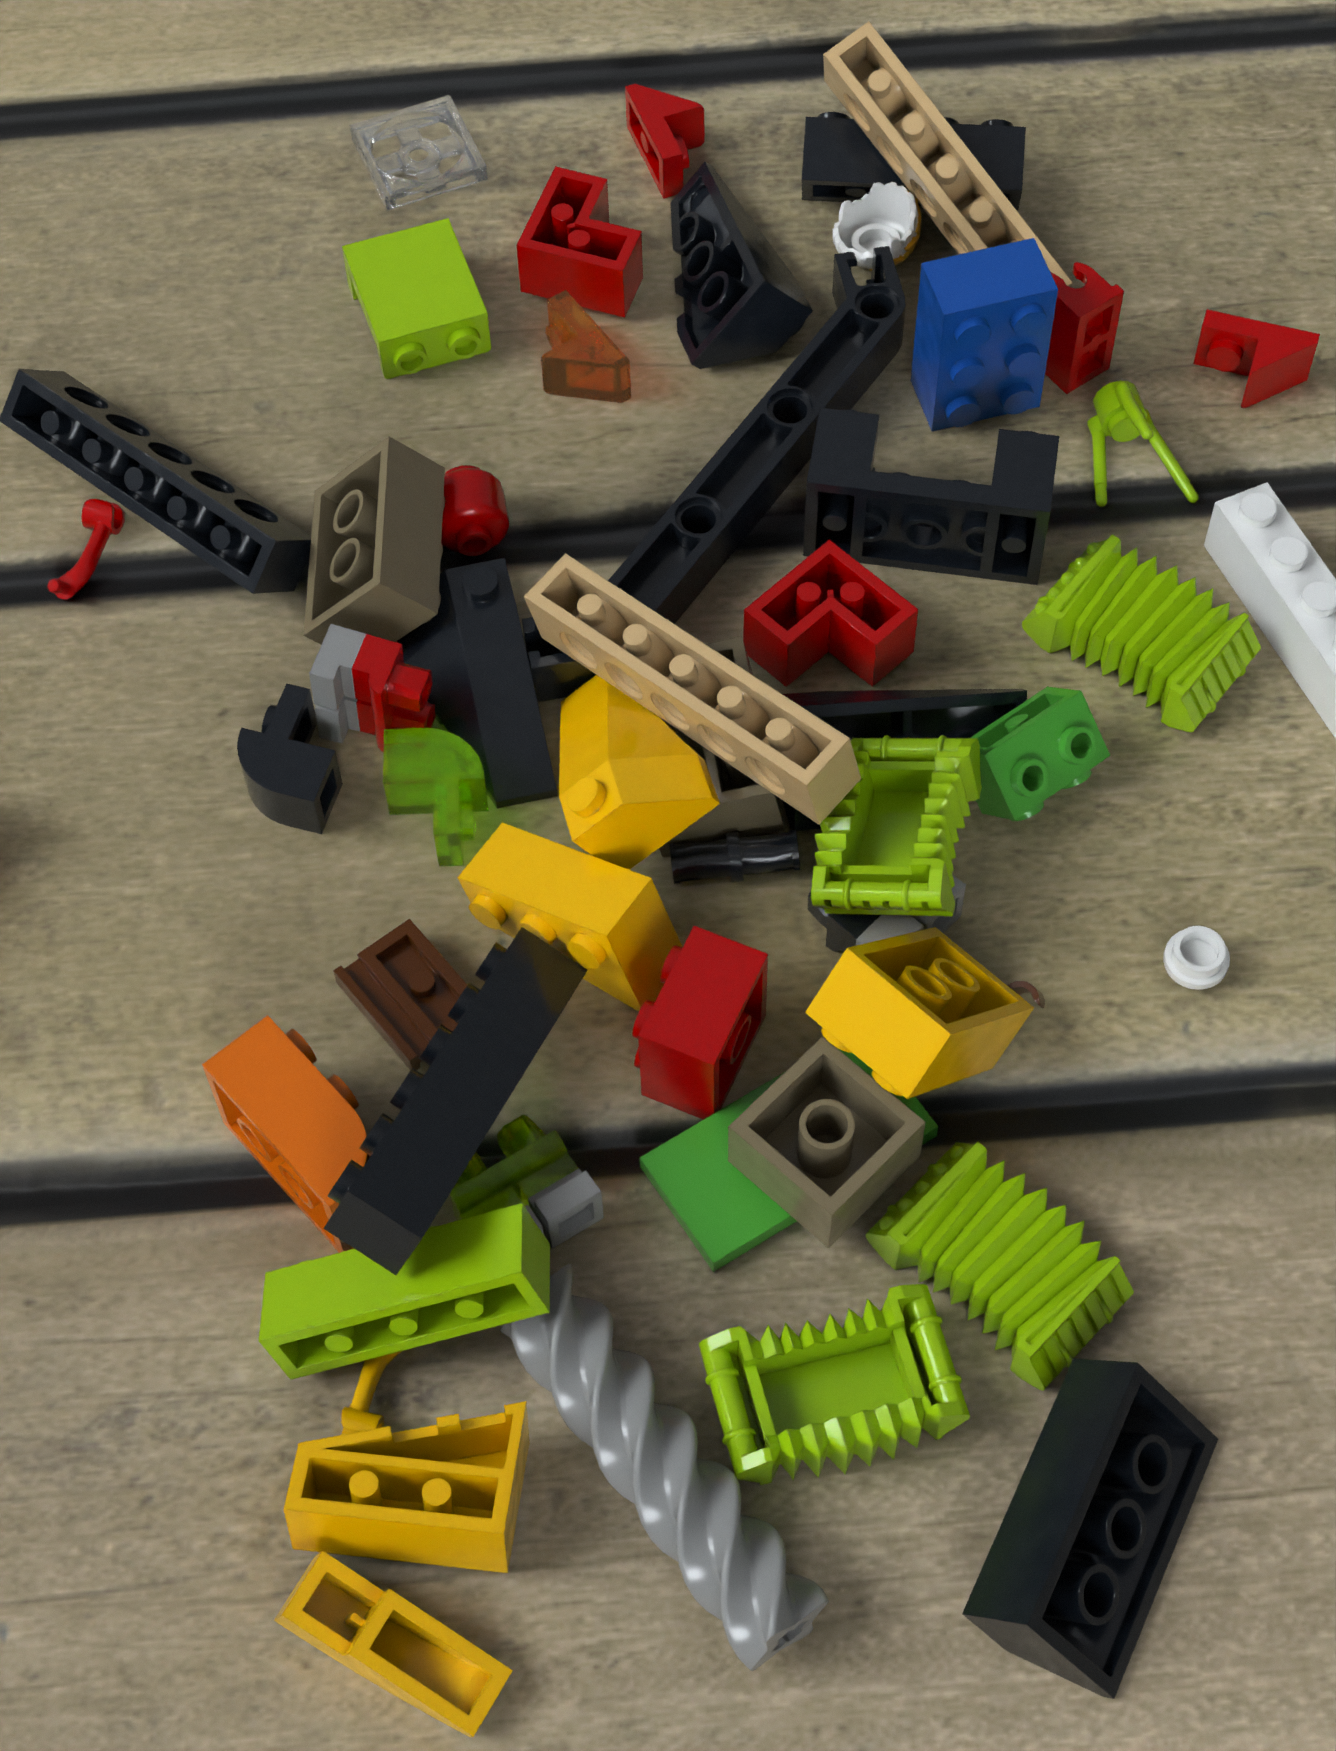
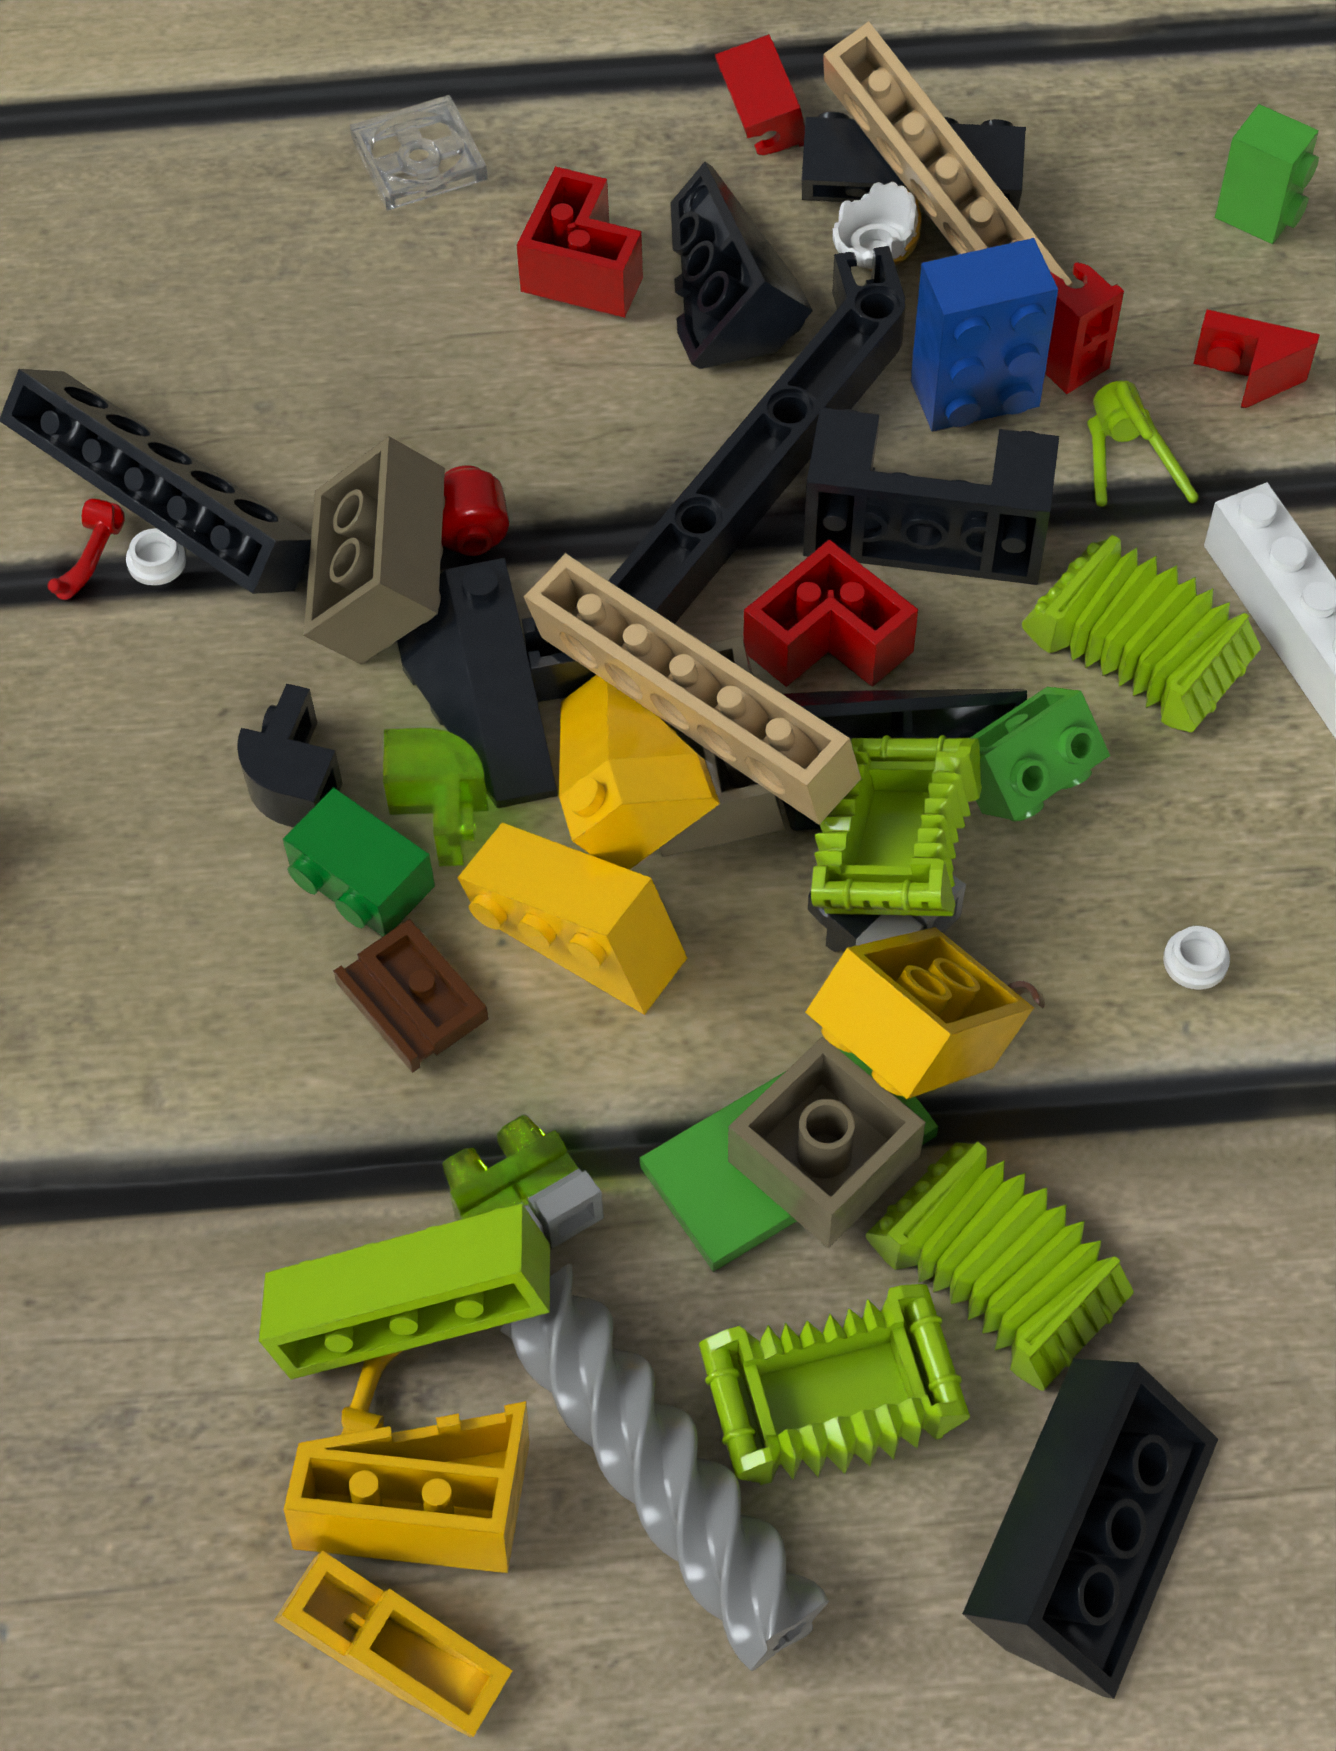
orange brick [202,1015,371,1253] -> none
hips [309,624,436,755] -> none
black brick [323,927,588,1275] -> none
lime panel [342,218,491,379] -> none
clear orange slope [541,290,631,403] -> none
red slope [625,84,705,199] -> none
red brick [632,926,768,1120] -> none
black pin [670,829,800,884] -> none
none -> white plate [126,528,186,585]
none -> green brick [283,788,435,937]
none -> red hinge [715,34,805,155]
none -> bright green brick [1215,104,1319,244]

